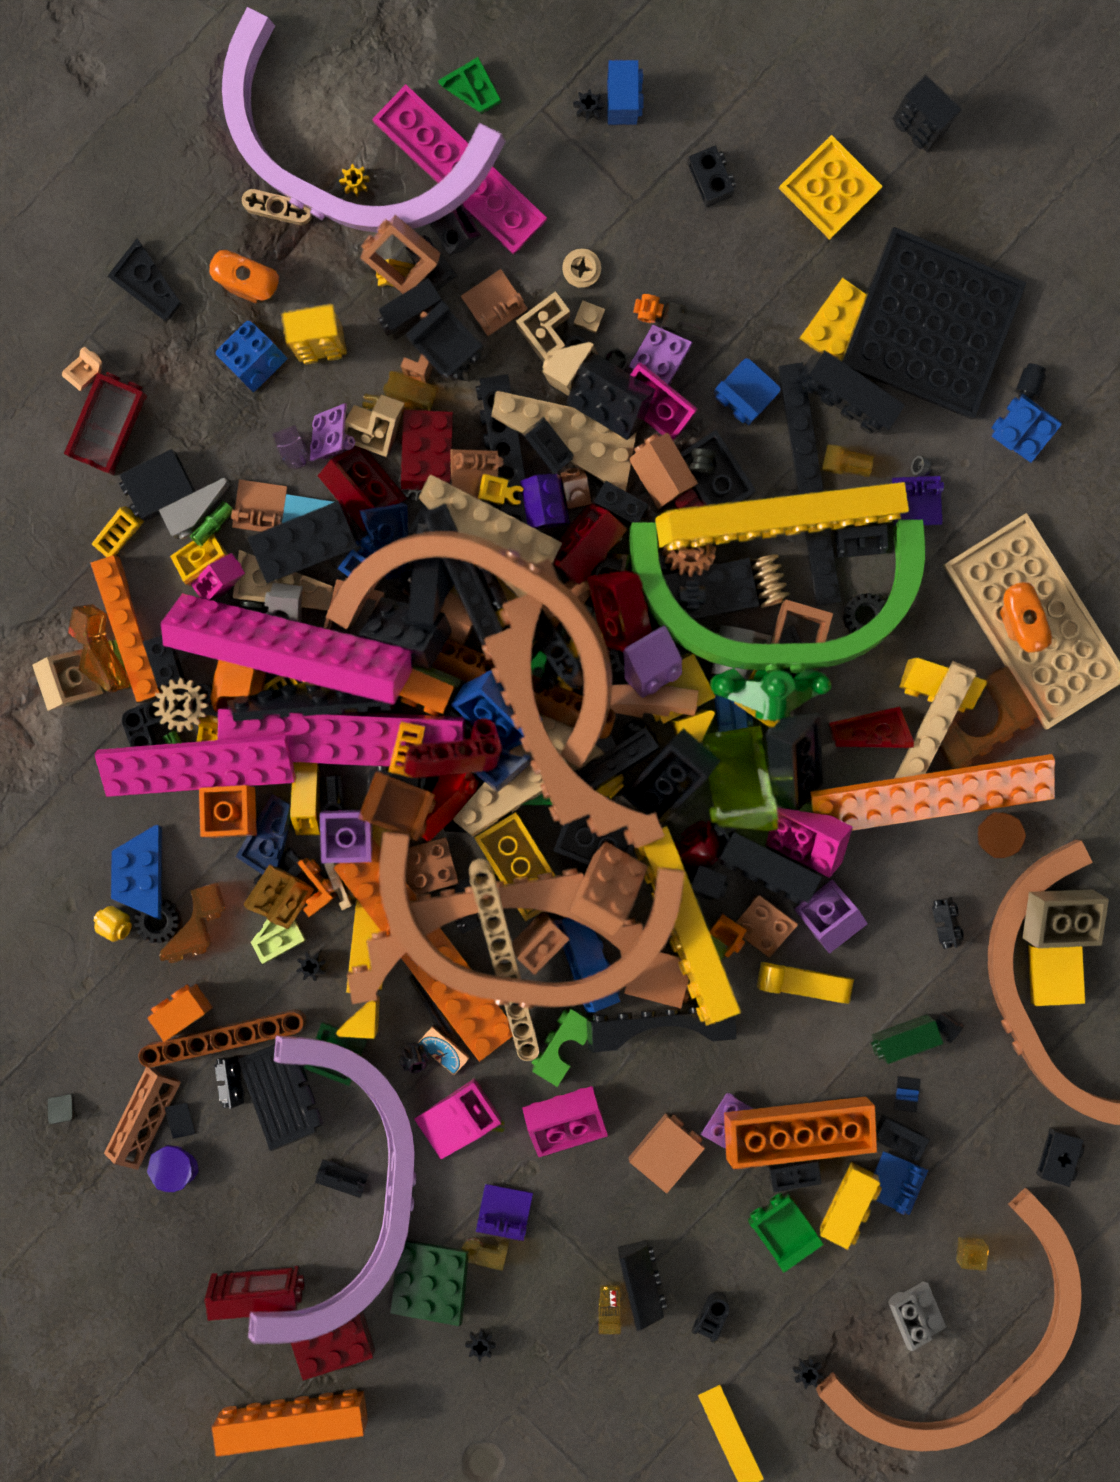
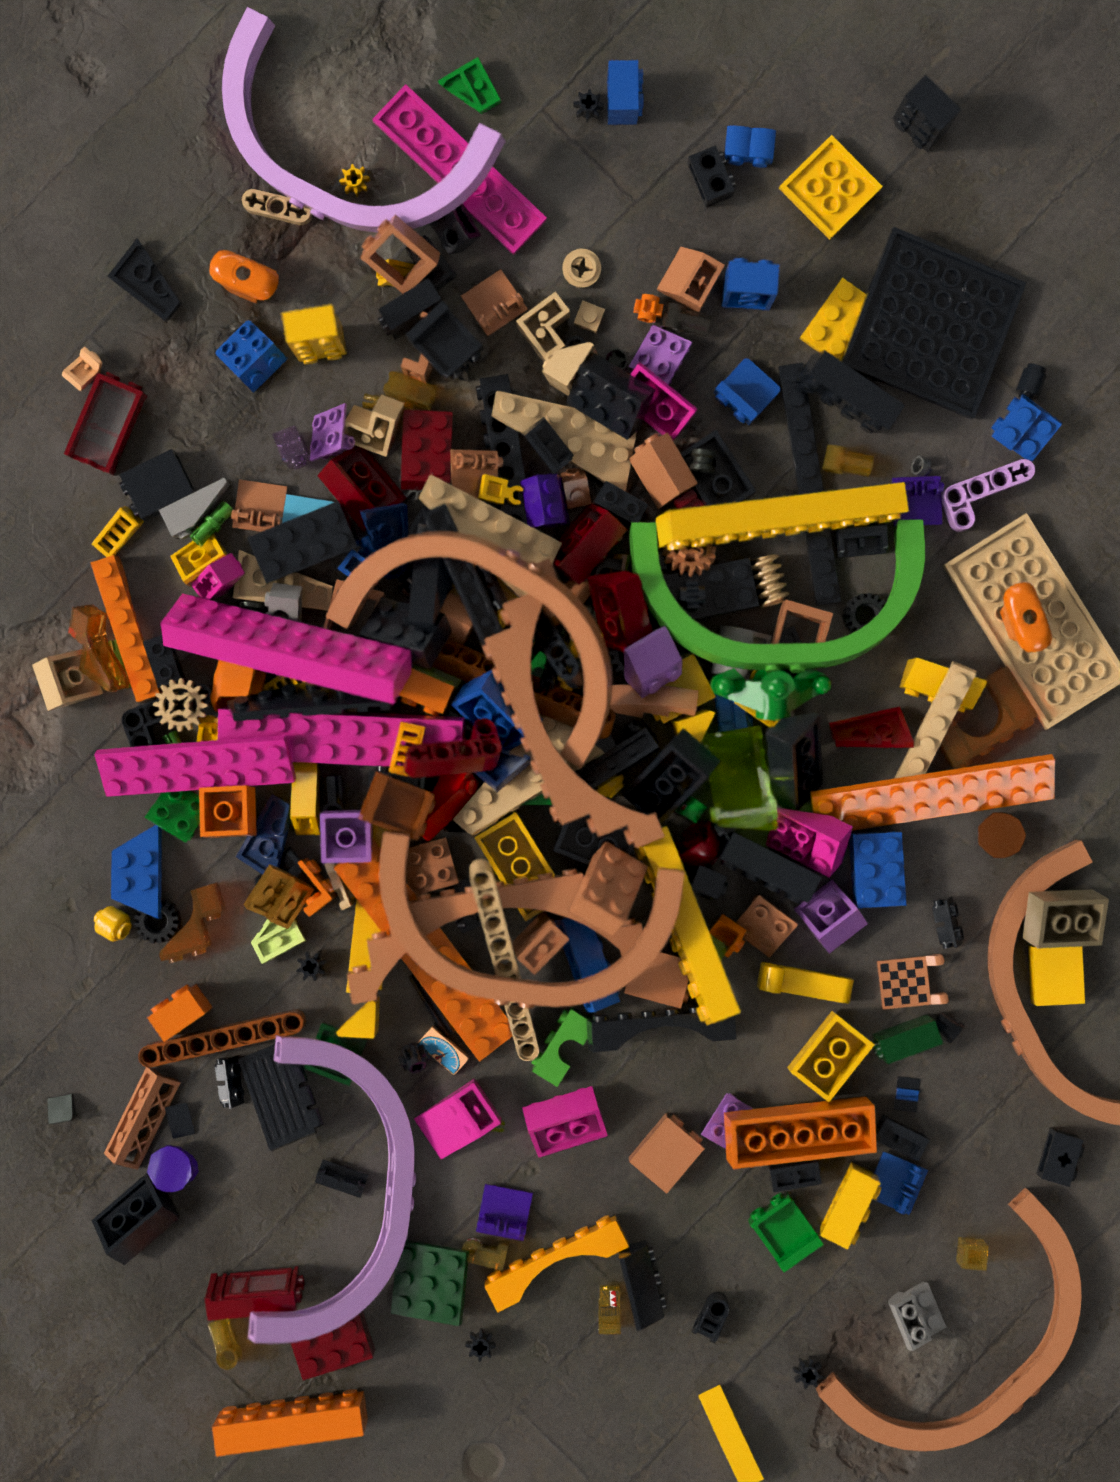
none -> black slope [91,1173,180,1265]
none -> green hinge [144,790,200,843]
none -> clear yellow piece [208,1319,242,1370]
none -> light orange arch [484,1215,629,1313]
none -> nougat slope [657,247,725,314]
none -> green leg [675,796,707,824]
none -> blue brick [721,258,779,311]
none -> blue brick [724,126,776,168]
none -> yellow brick [787,1011,874,1102]
none -> blue brick [849,831,906,908]
none -> nougat flag [877,954,949,1010]
none -> lavender beam [941,459,1035,532]

